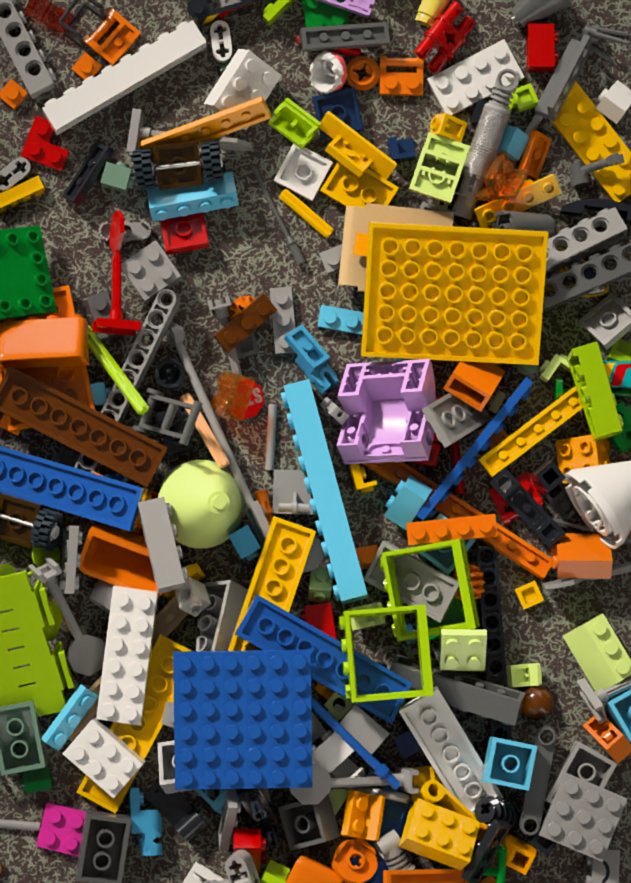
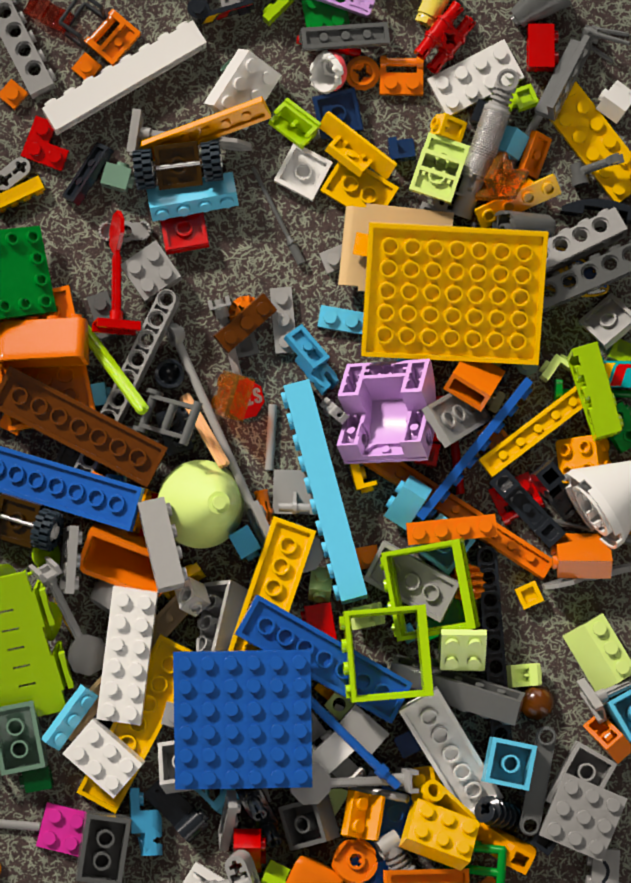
white beam [210,20,233,63] -> none
yellow axle [279,189,333,238] -> none
black plate [461,819,512,883] -> none

